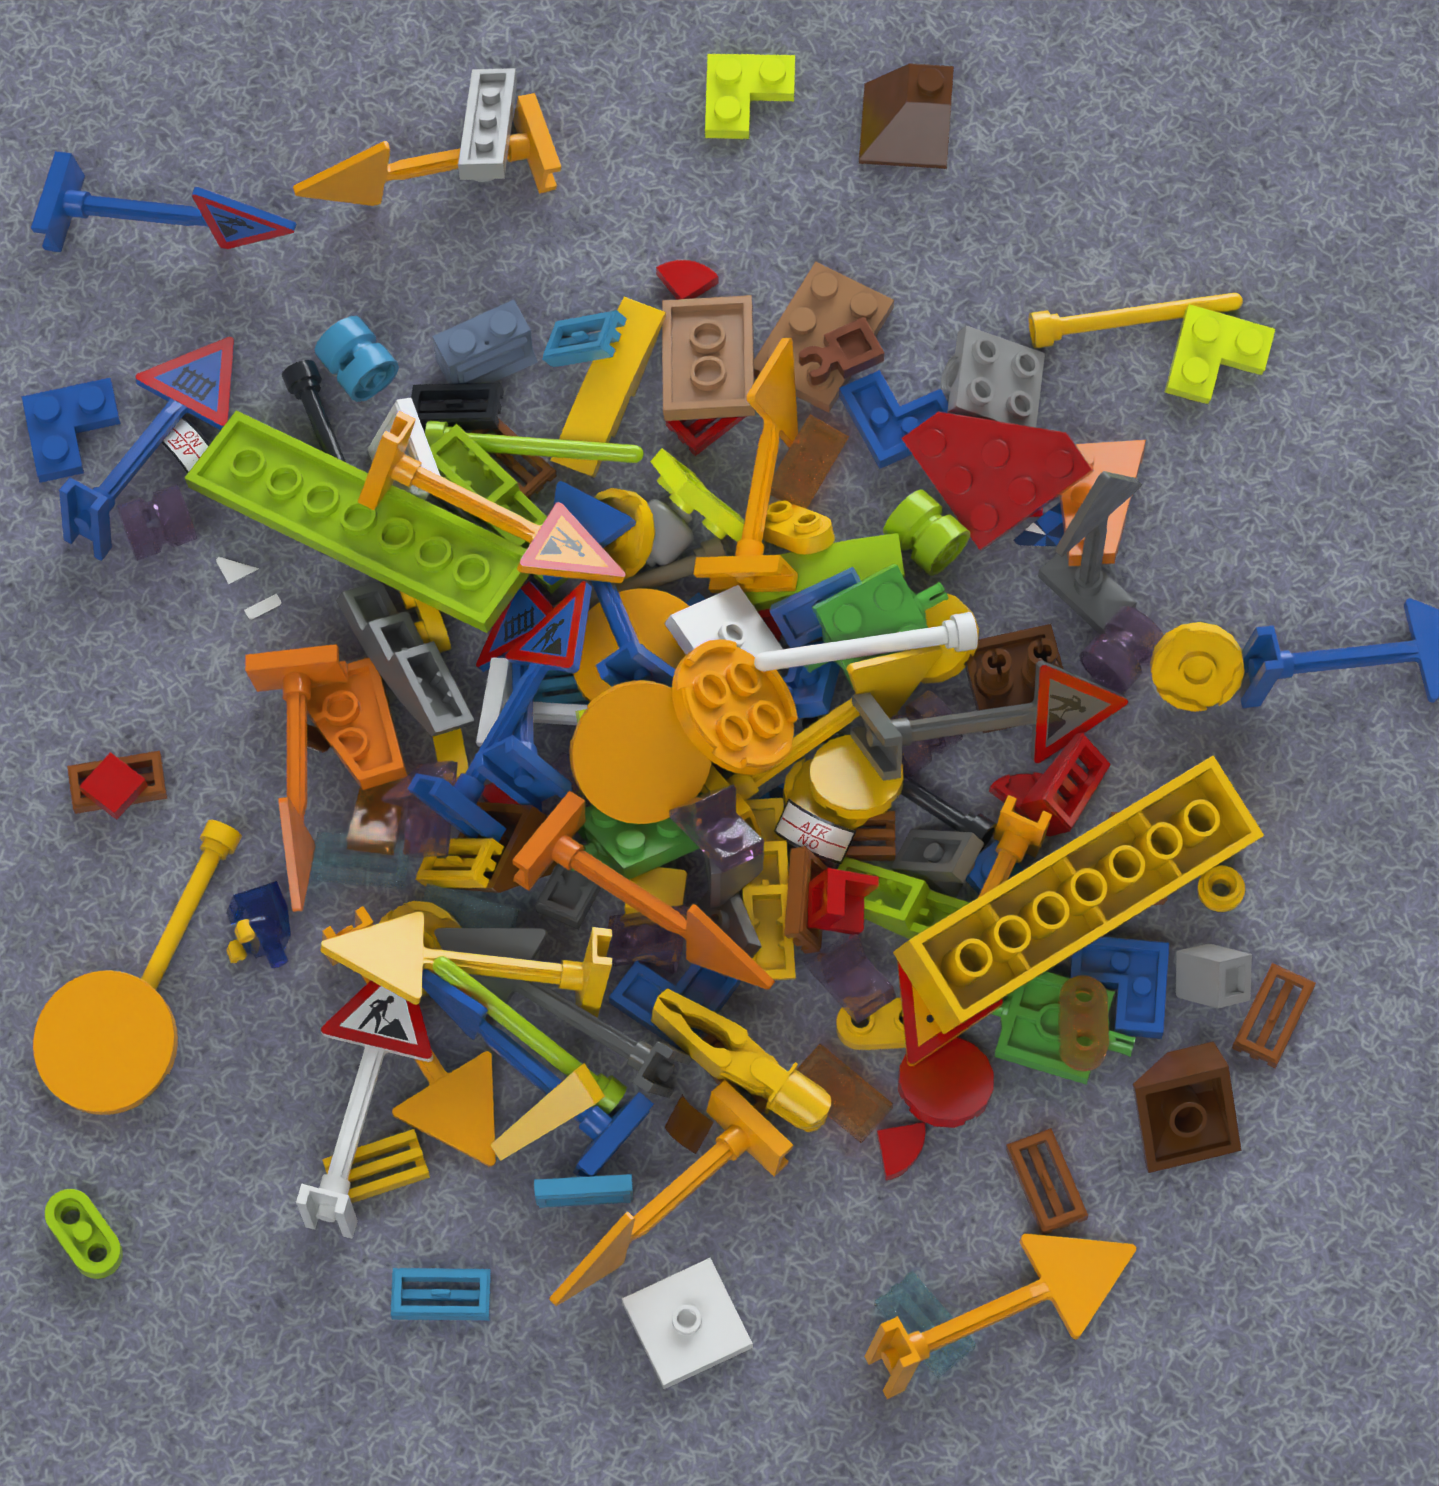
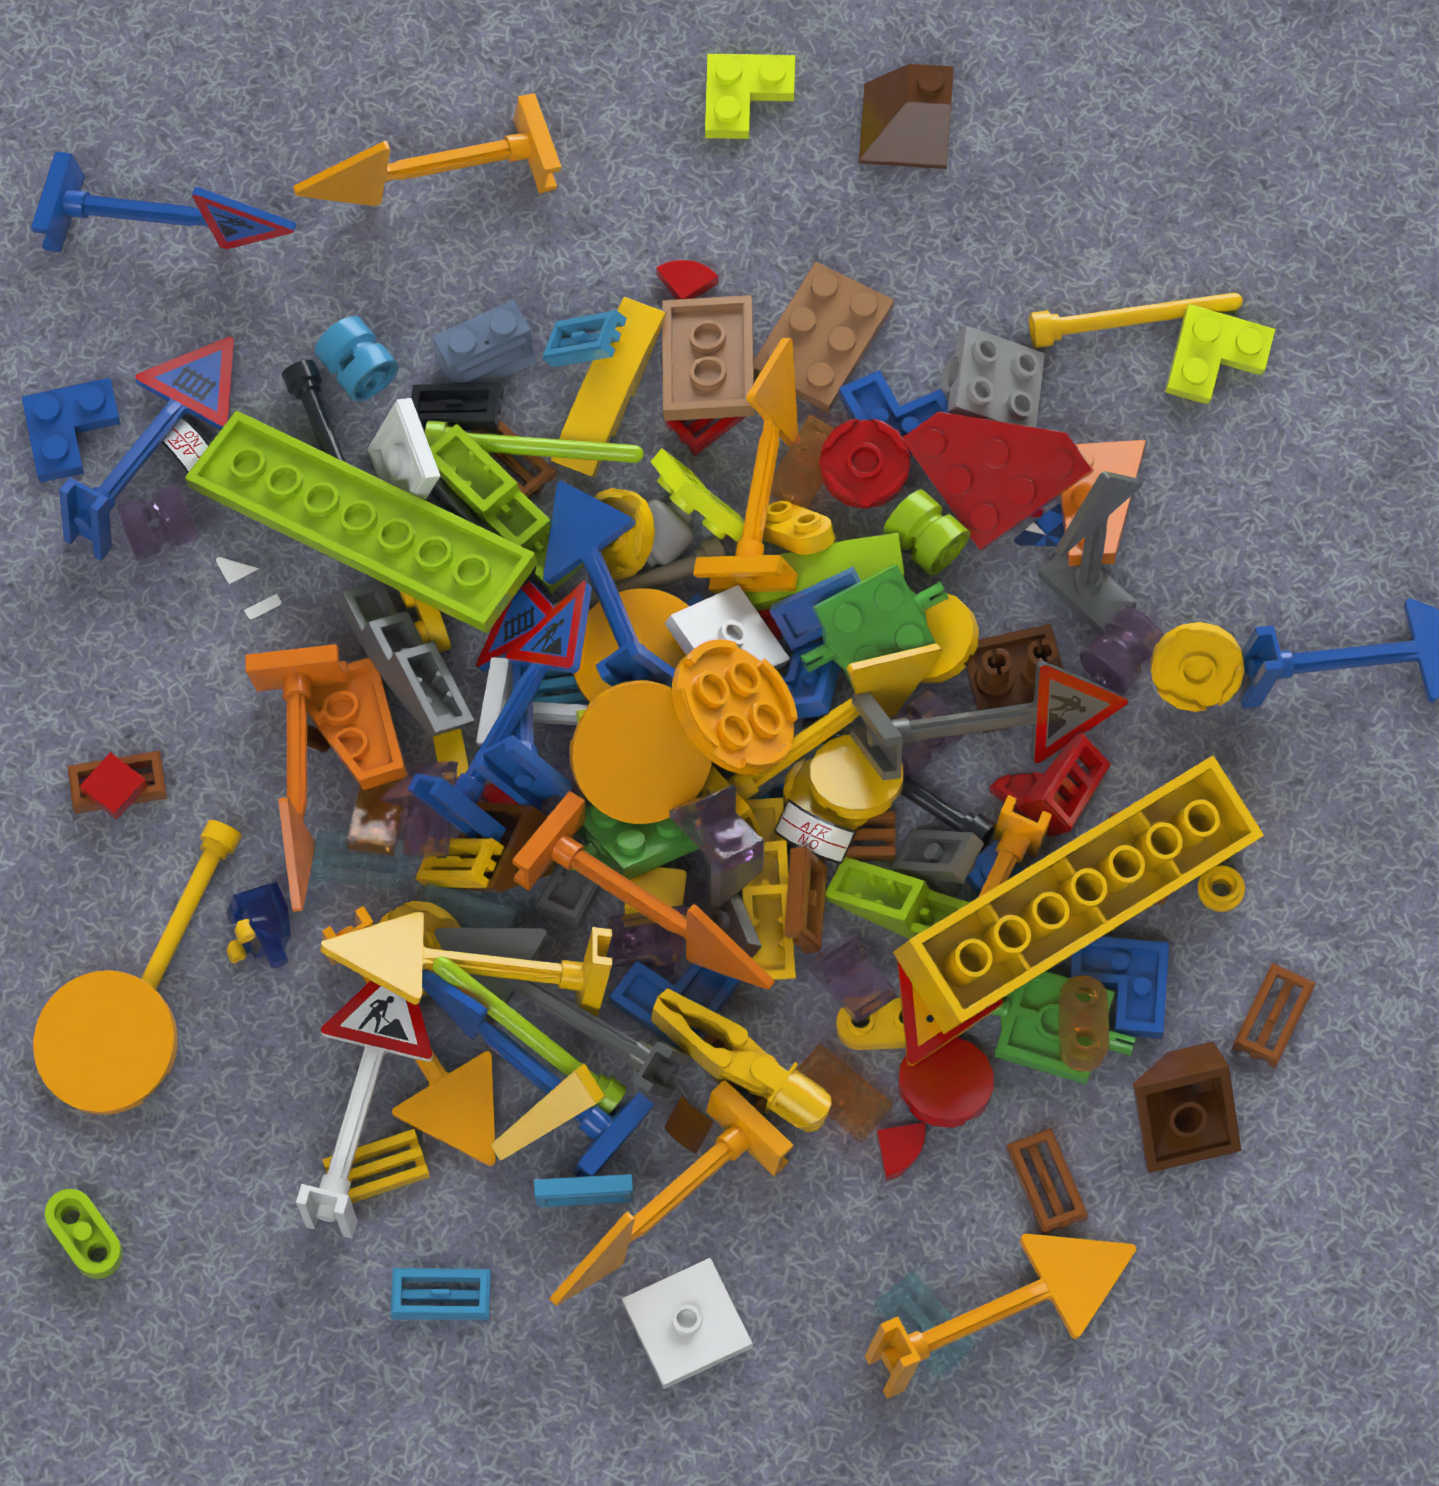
light orange piece [358,411,626,583] -> none
light grey plate [458,68,517,182] -> none
white piece [754,612,978,671] -> none
copper plate [799,317,885,385] -> none
red panel [808,868,879,935] -> none
light grey panel [1176,944,1252,1009] -> none
none -> red tile [819,419,911,509]

